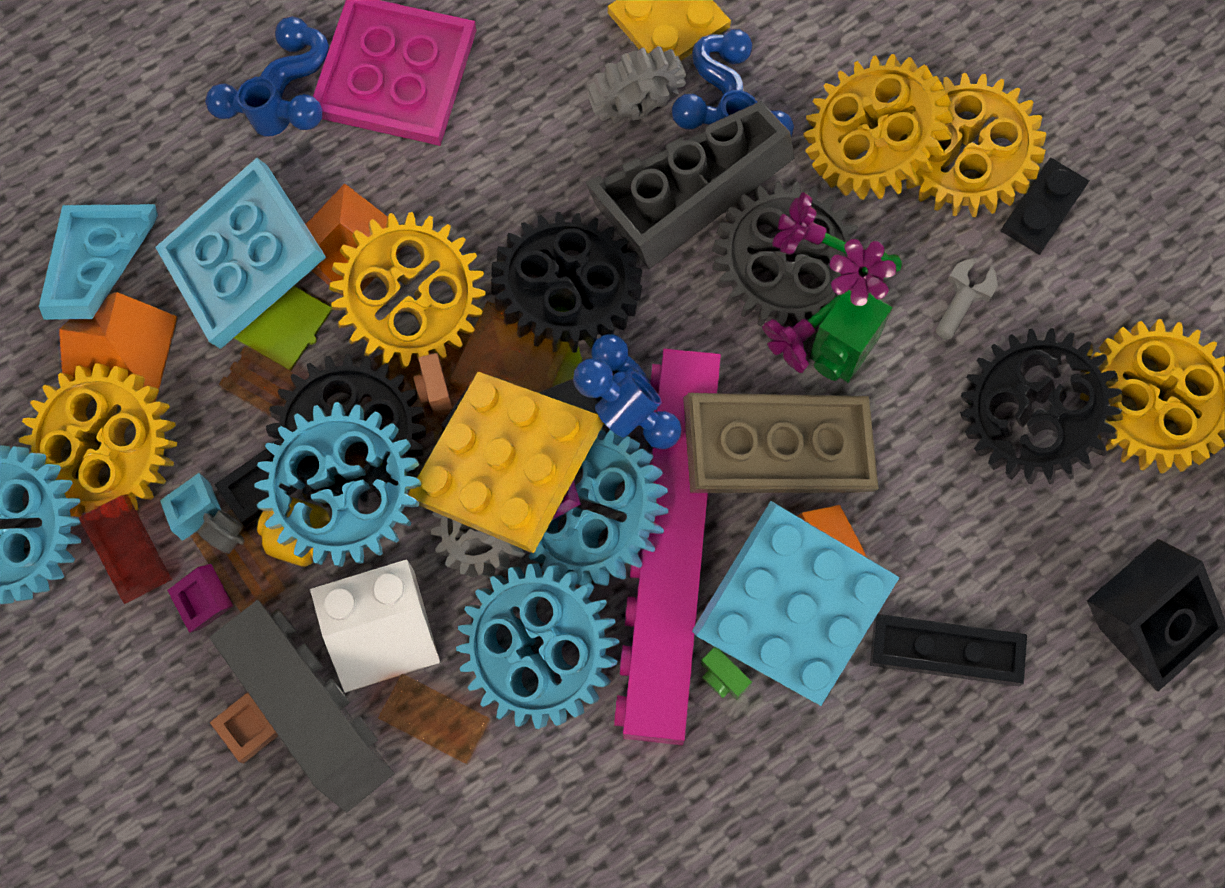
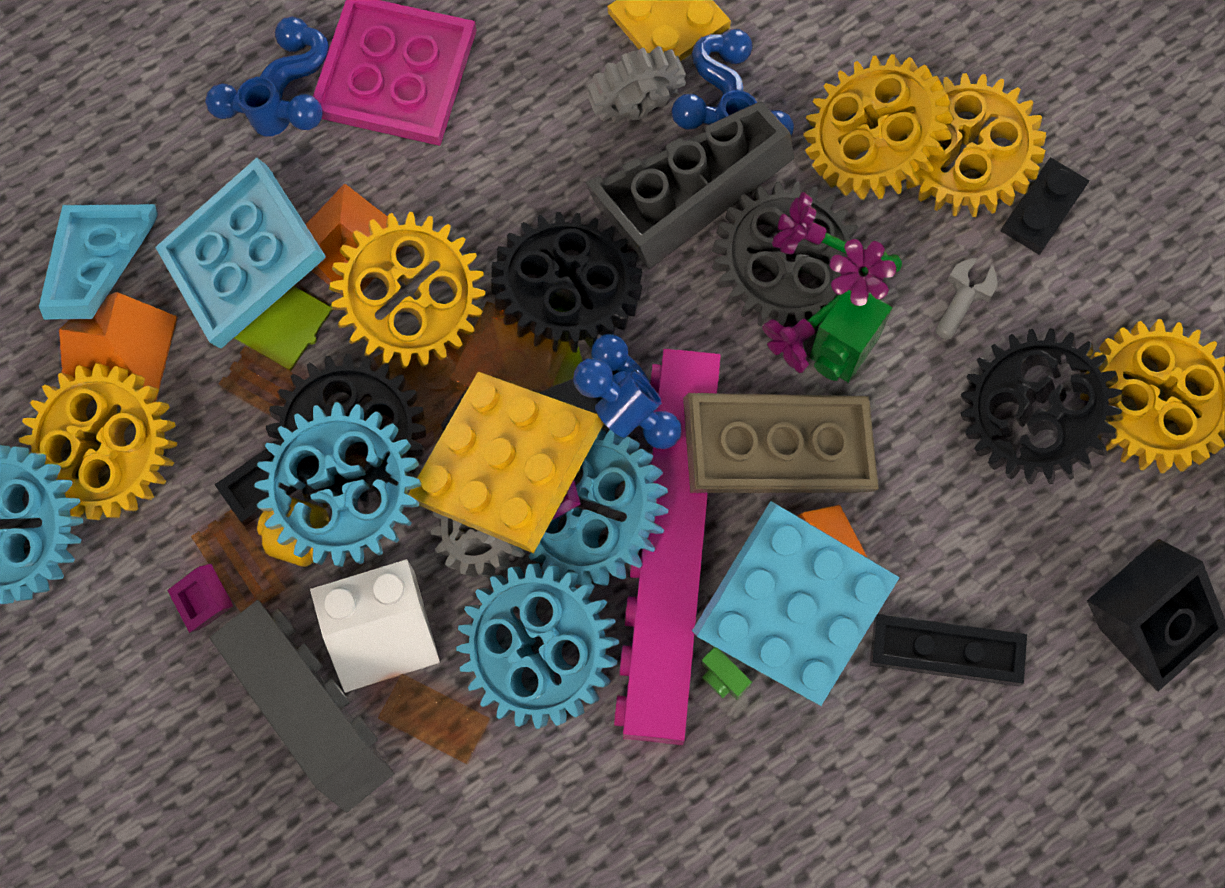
clear red tile [79,494,172,604] -> none
medium azure plate [160,473,221,541] -> none
dark grey plate [197,510,245,554] -> none
nougat plate [209,692,278,764] -> none
nougat plate [414,353,452,417] -> none

